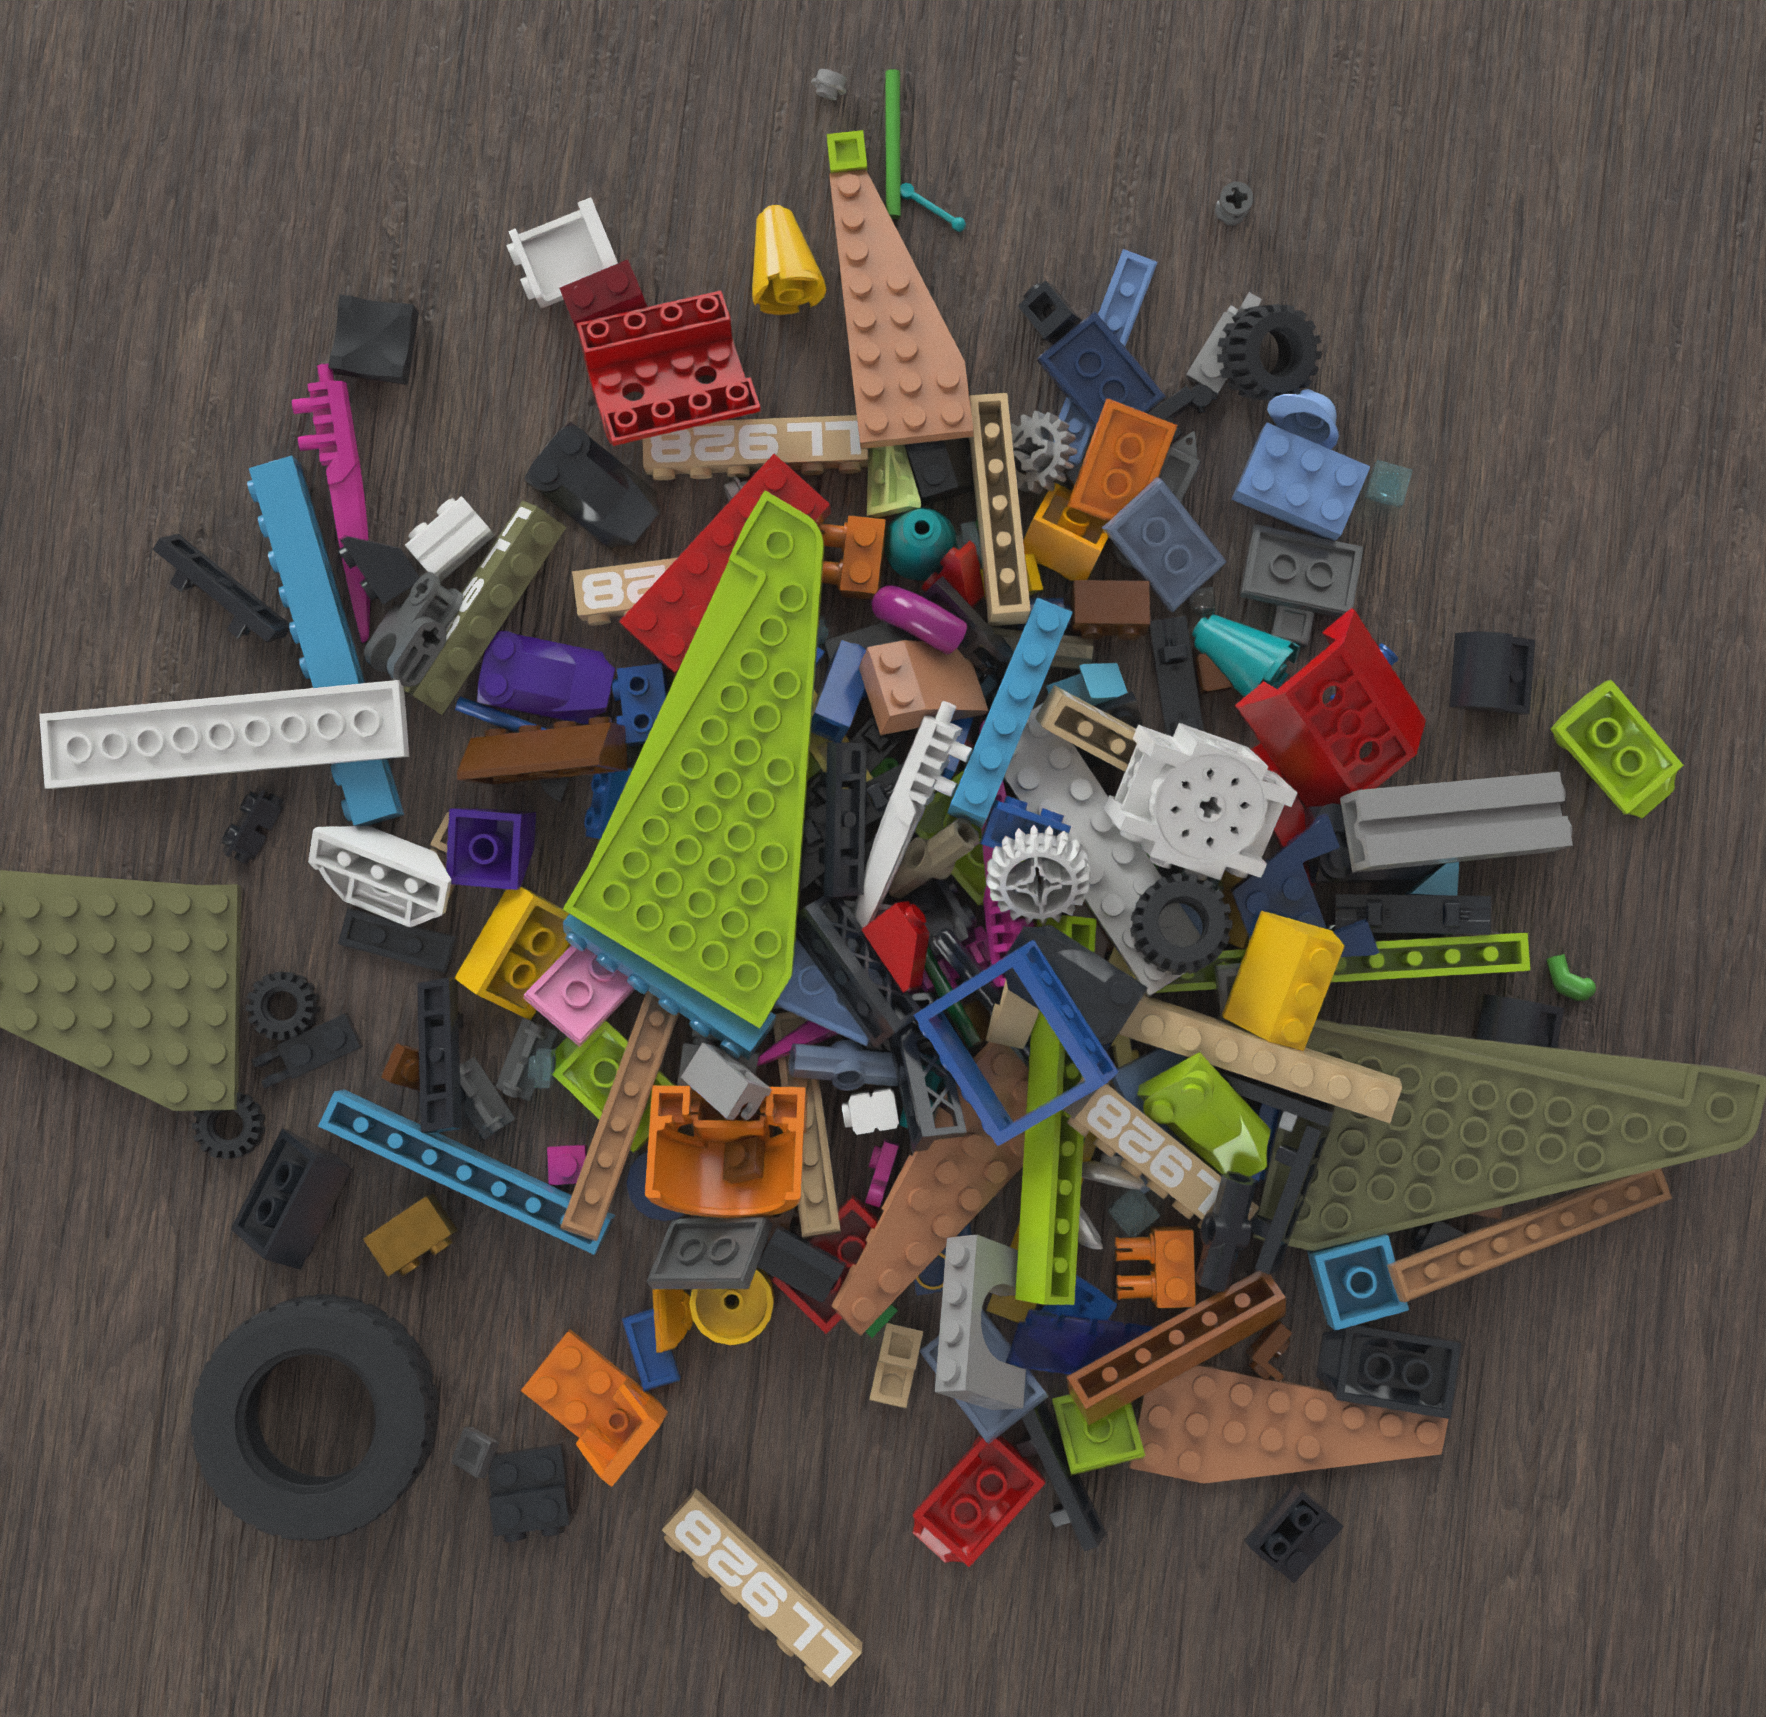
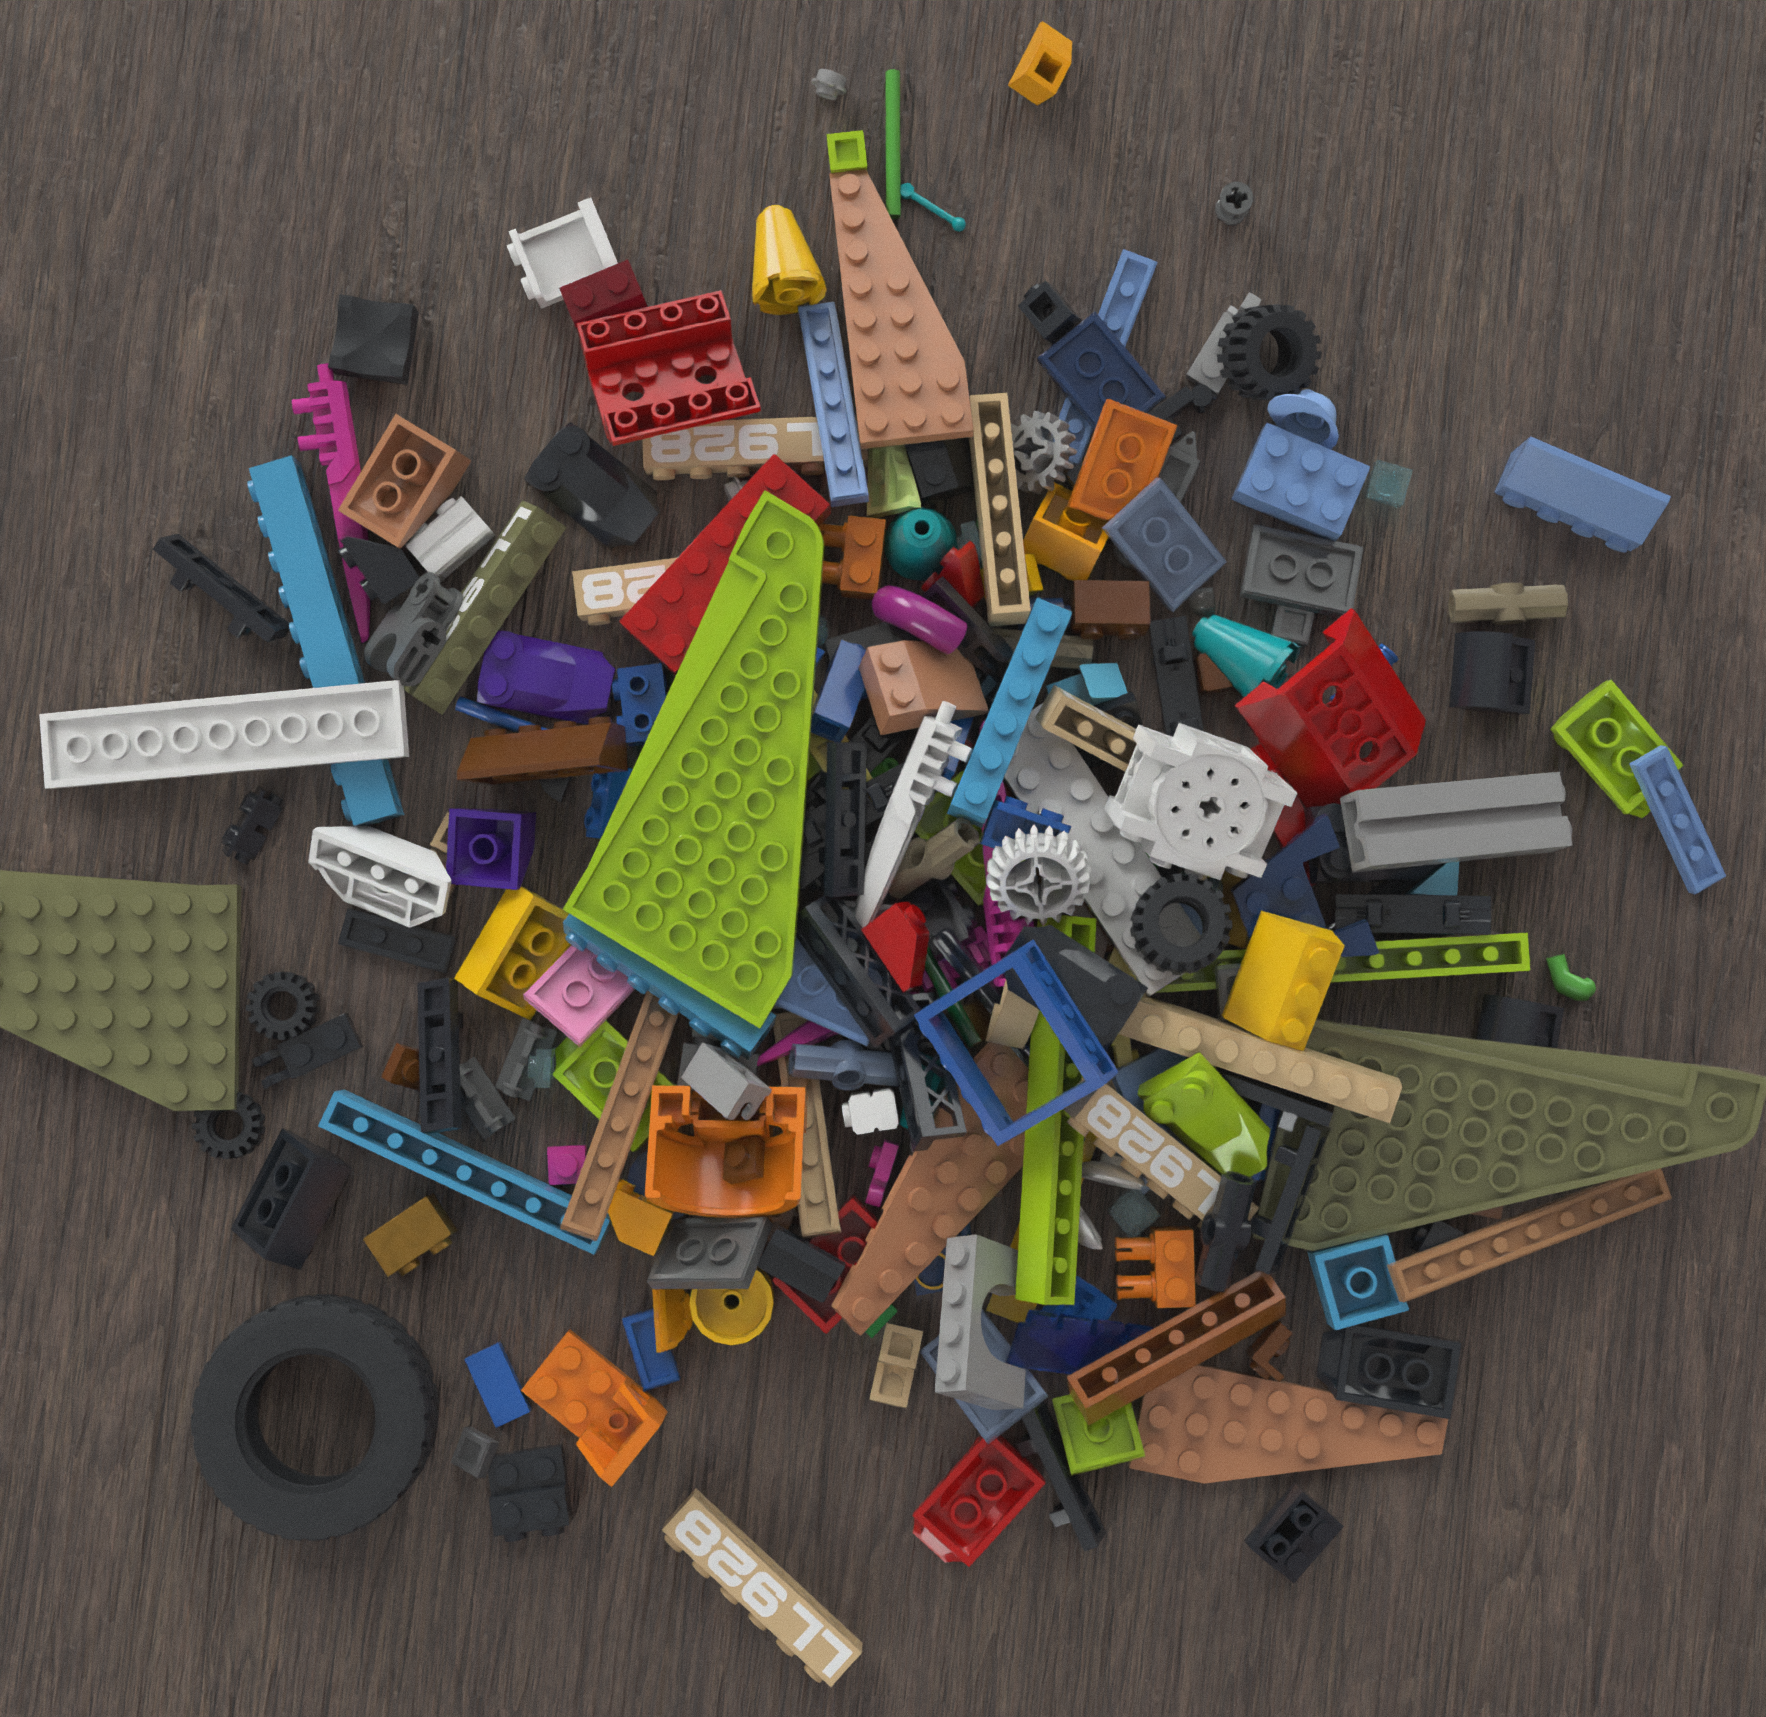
none -> nougat slope [338,414,472,549]
none -> blue tile [464,1341,532,1428]
none -> light orange slope [608,1179,675,1256]
none -> medium blue tile [798,302,869,507]
none -> light orange slope [1008,21,1072,106]
none -> dark tan piece [1448,583,1568,625]
none -> medium blue slope [1494,436,1671,552]
none -> medium blue tile [1629,745,1726,895]

